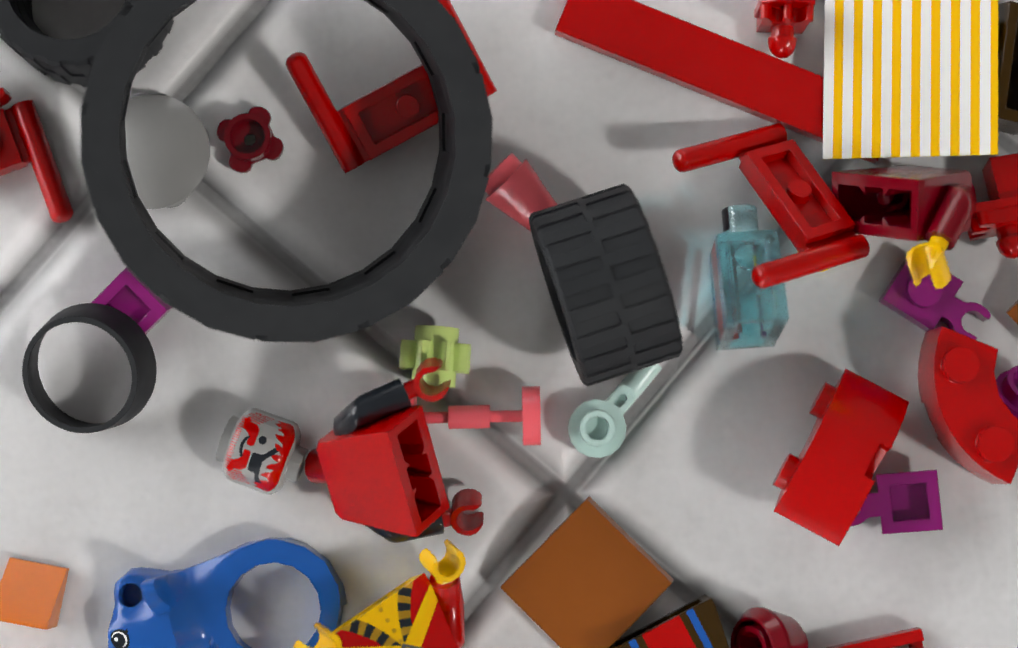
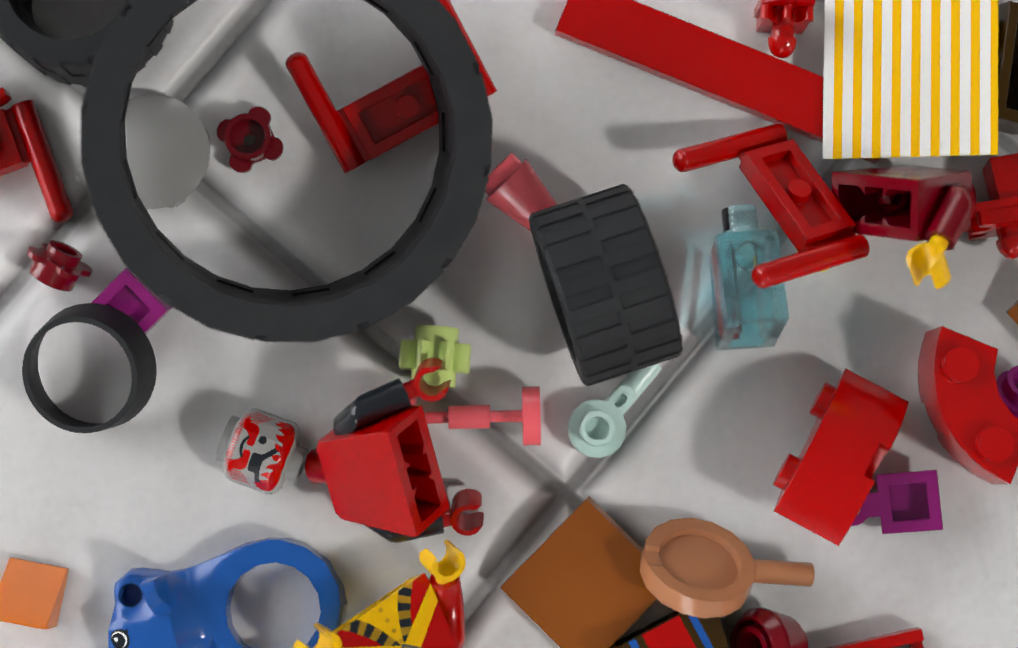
magenta plate [879,258,991,340] -> none
none -> dark red plate [26,240,93,291]
none -> nougat piece [639,518,815,619]

